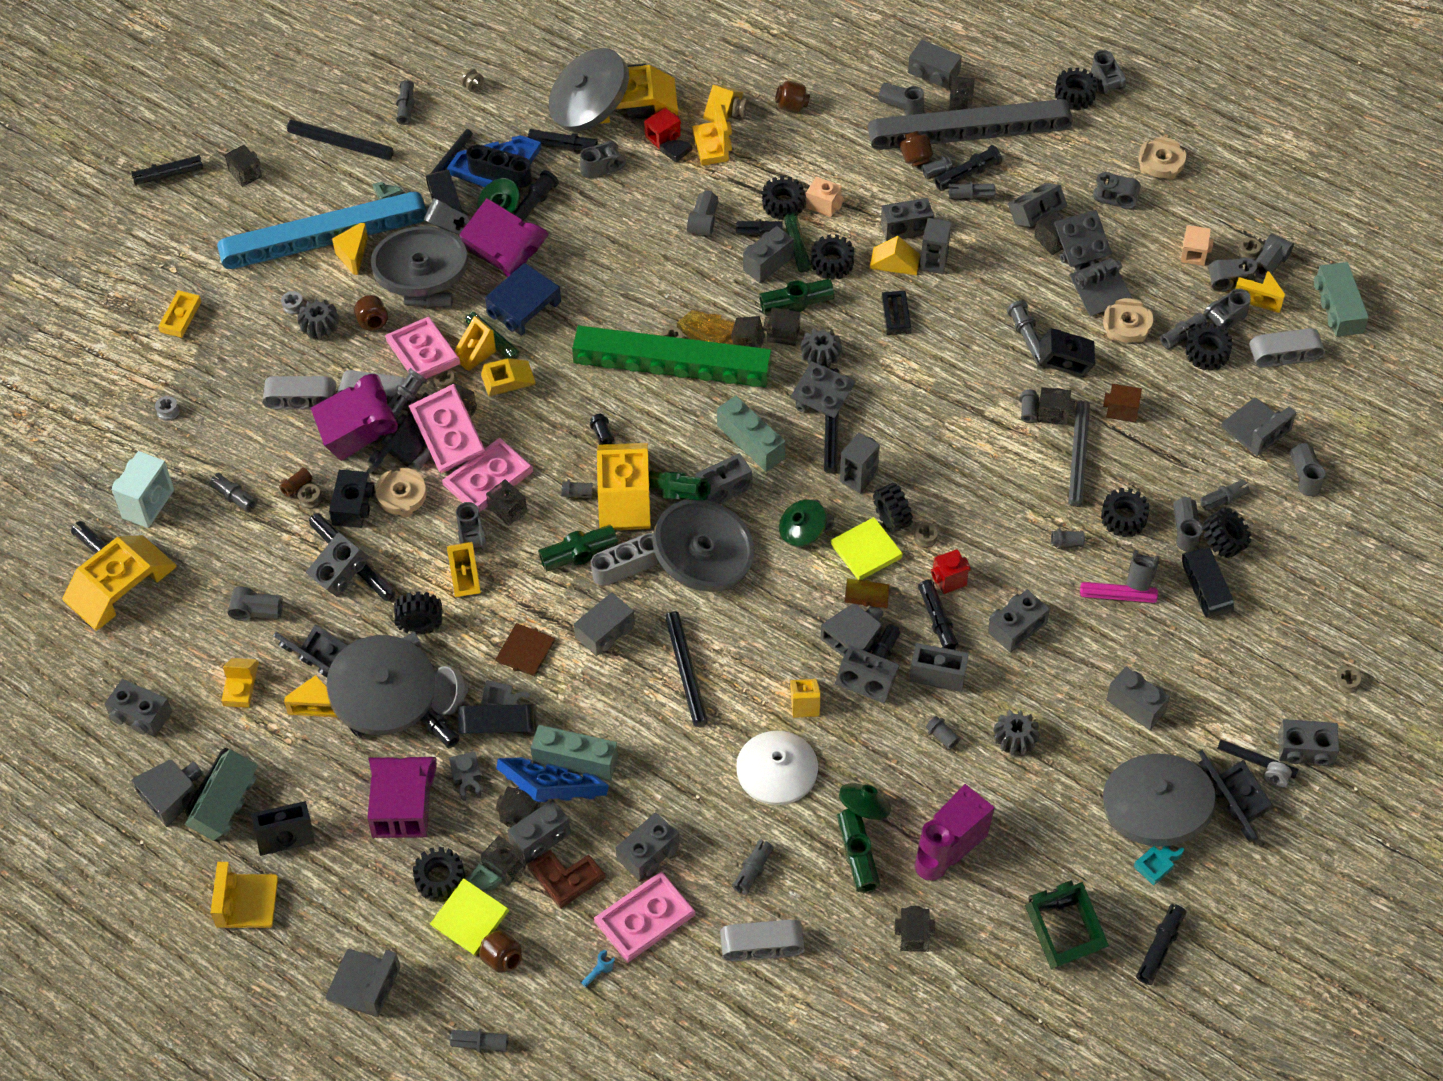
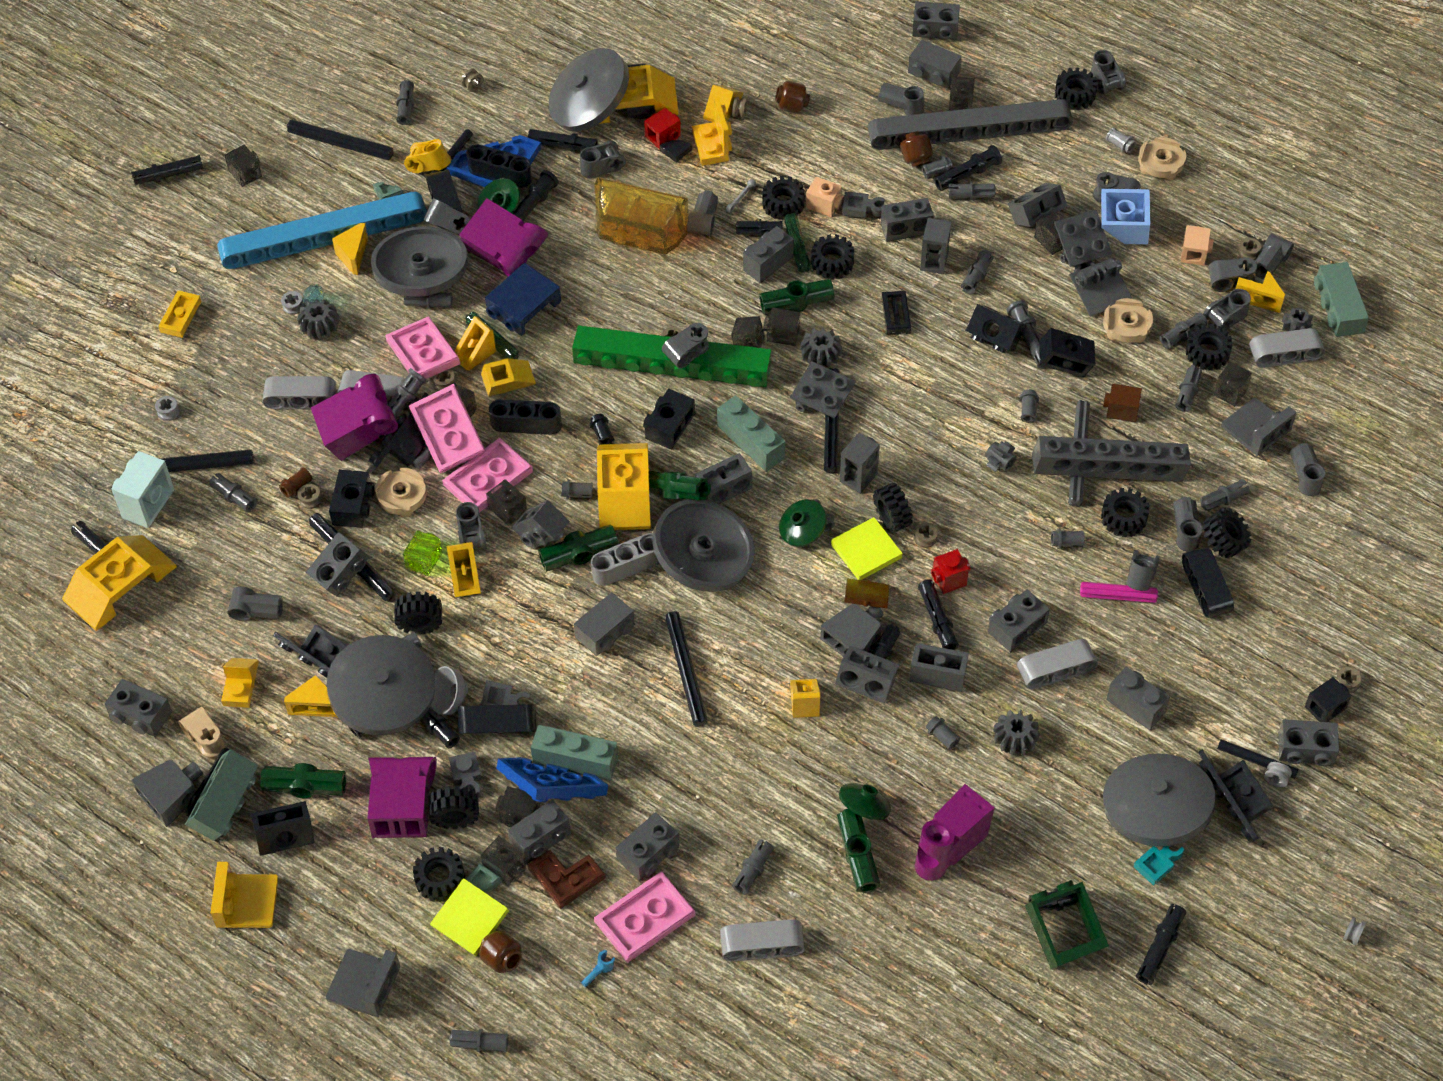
reddish brown head [354,295,388,331] -> none
reddish brown piece [496,623,555,677] -> none
clear yellow wing [677,310,744,343] -> none
white dish [737,731,818,805] -> none
yellow slope [870,236,921,276] -> none
clear smoke brick [895,906,935,952] -> none
clear smoke brick [1037,387,1075,425] -> none
none -> black axle [159,449,254,472]
none -> tan piece [178,706,225,759]
none -> dark green piece [260,763,347,799]
none -> clear light blue plate [303,284,325,305]
none -> clear neon green brick [403,530,443,576]
none -> yellow piece [404,139,452,173]
none -> black tyre [429,786,479,829]
none -> black beam [489,399,562,435]
none -> dark grey brick [512,500,570,549]
none -> clear yellow windscreen [594,177,688,254]
none -> black brick [643,388,695,450]
none -> dark grey piece [662,323,709,369]
none -> light grey hinge [726,179,756,214]
none -> dark grey plate [842,191,885,218]
none -> dark grey brick [912,1,960,40]
none -> dark grey pin [961,250,994,294]
none -> black brick [965,304,1027,353]
none -> dark grey gear [985,441,1017,472]
none -> light grey beam [1017,639,1098,690]
none -> dark grey brick [1032,436,1191,482]
none -> light blue slope [1101,189,1150,244]
none -> light grey pin [1106,128,1137,154]
none -> dark grey axle [1175,365,1202,412]
none -> clear smoke brick [1214,361,1252,407]
none -> dark grey gear [1282,308,1313,331]
none -> black brick [1305,677,1352,722]
none -> light grey bush [1343,917,1366,946]

